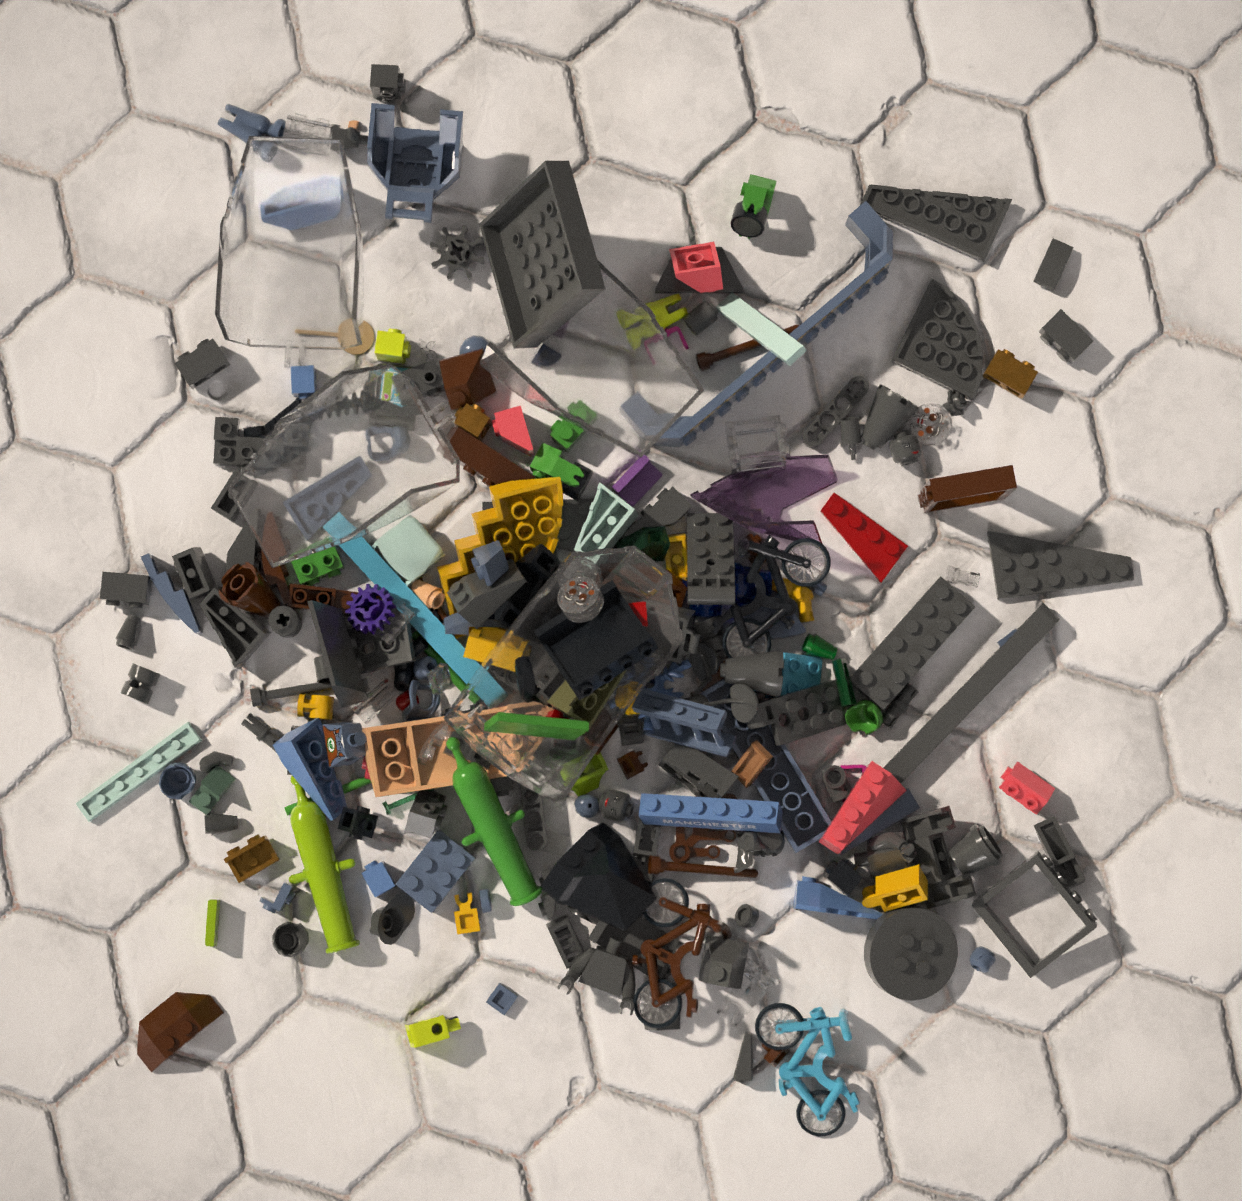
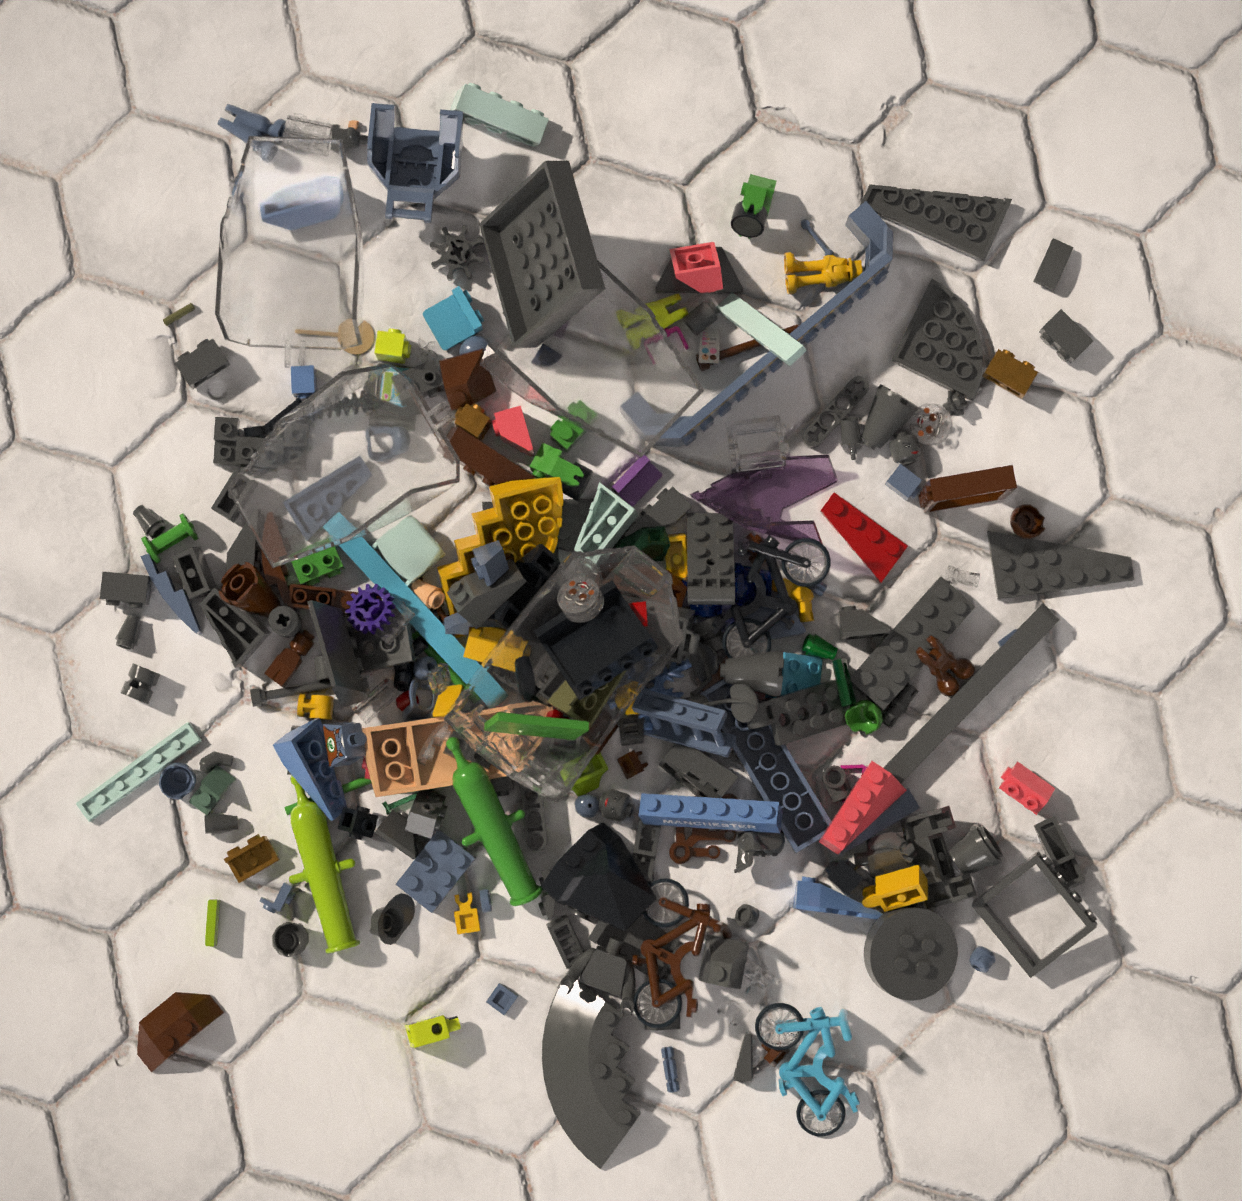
dark grey pin [241,713,280,753] -> none
medium blue brick [361,860,397,897] -> none
dark grey brick [370,64,406,102] -> none
reddish brown piece [648,855,758,878] -> none
medium nougat tile [731,740,773,788] -> none
none -> dark grey cone [133,505,166,539]
none -> bright green hose [141,513,199,564]
none -> olive piece [163,303,195,326]
none -> reddish brown piece [264,629,315,688]
none -> dark grey slope [375,809,418,859]
none -> medium azure bracket [423,286,484,351]
none -> yellow slope [432,684,466,717]
none -> light aqua wedge [450,83,549,147]
none -> dark grey brick [542,980,641,1169]
none -> sand blue axle [661,1046,680,1093]
none -> white sticker [699,328,720,364]
none -> yellow piece [784,252,862,294]
none -> sand blue hinge [801,219,834,255]
none -> dark grey slope [838,606,890,641]
none -> sand blue brick [885,463,922,501]
none -> reddish brown piece [916,636,975,697]
none -> reddish brown hair [1010,504,1045,539]

